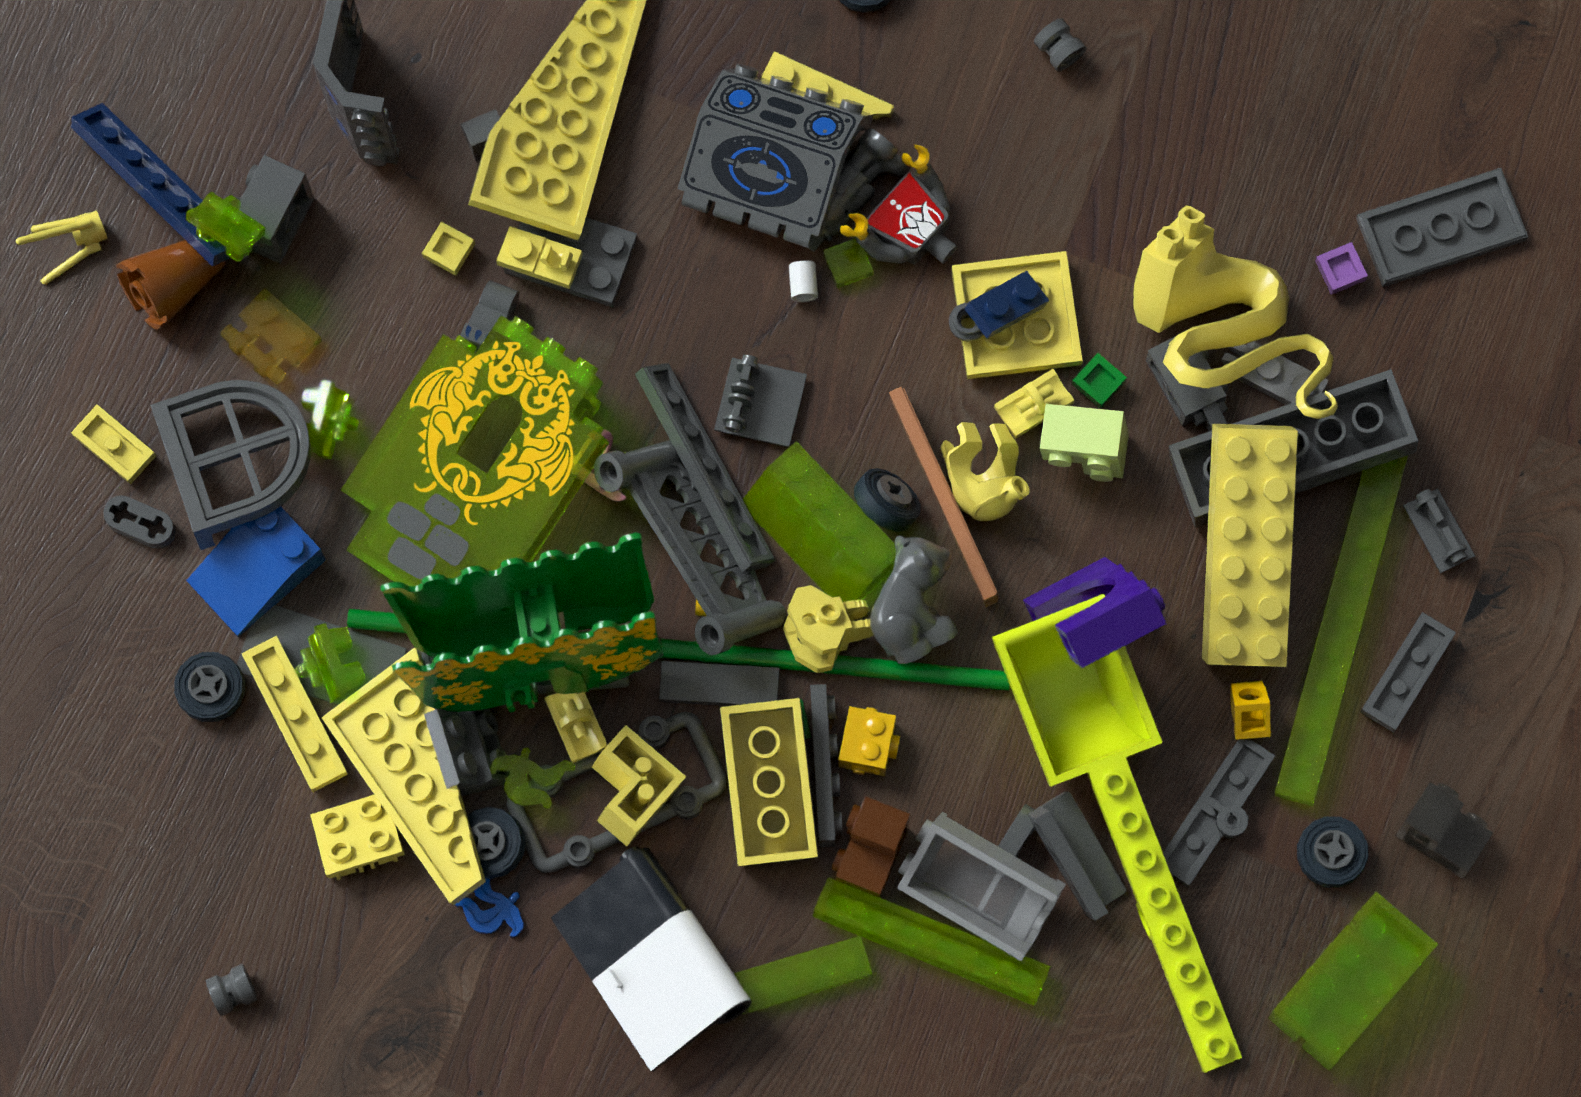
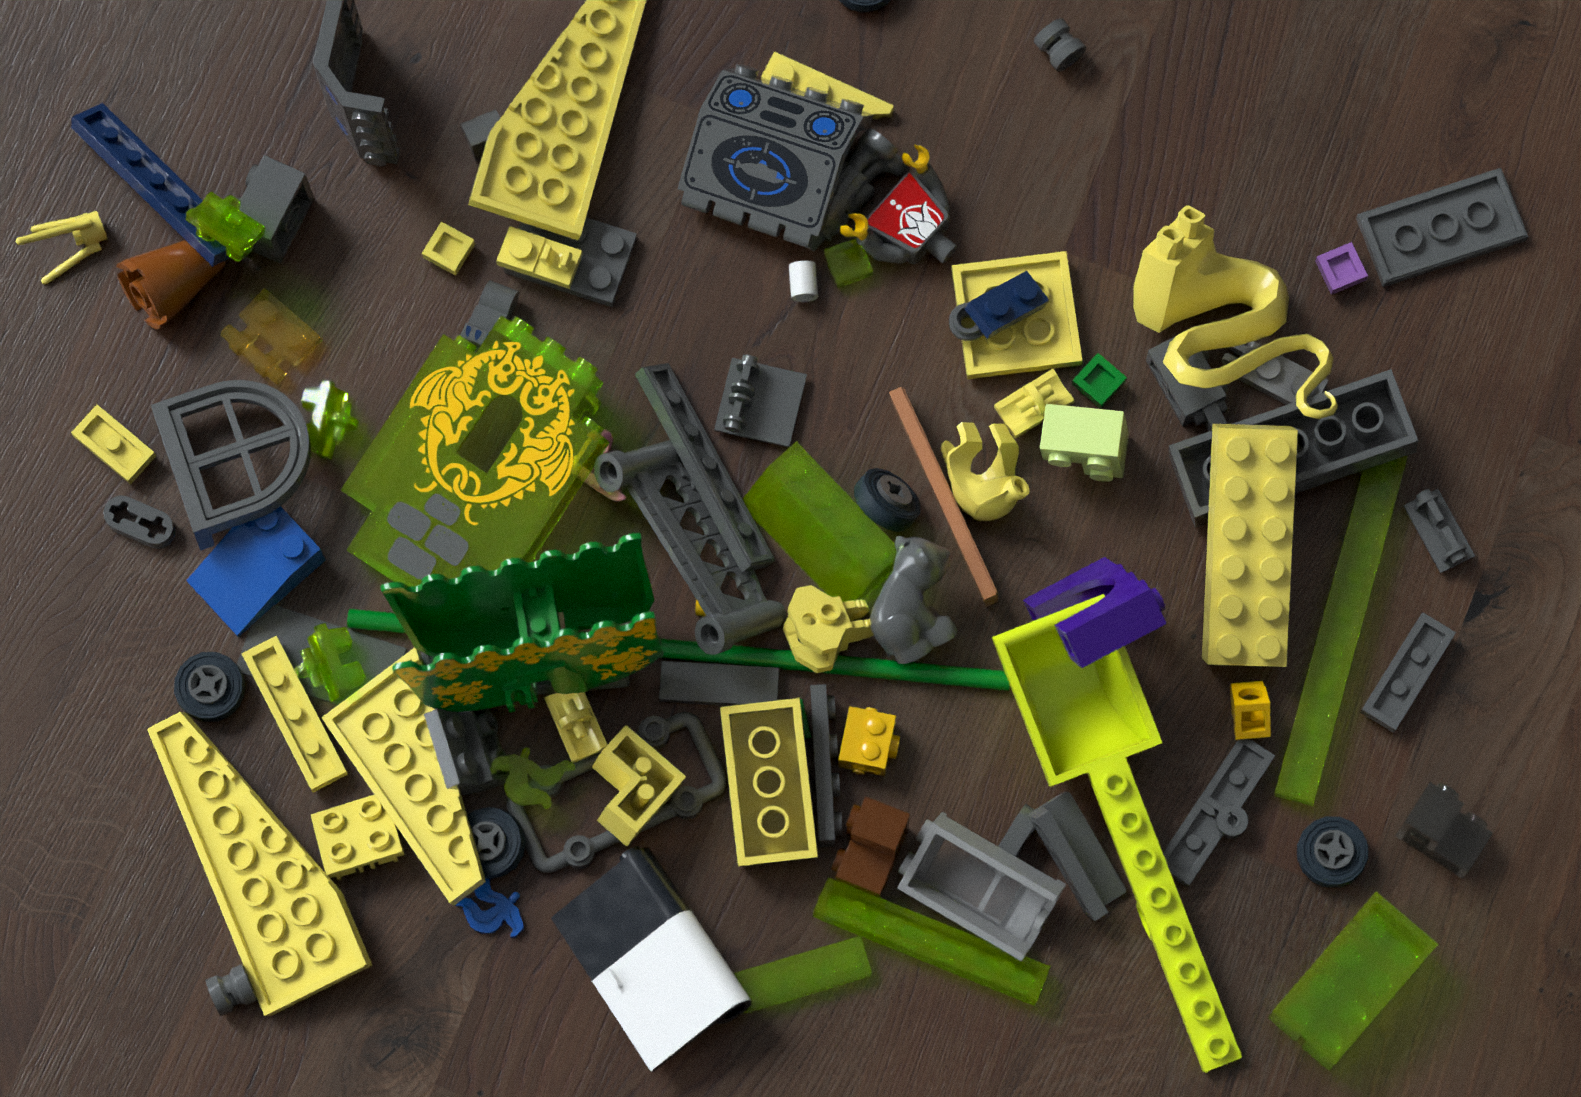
none -> light yellow wing [147,712,372,1016]

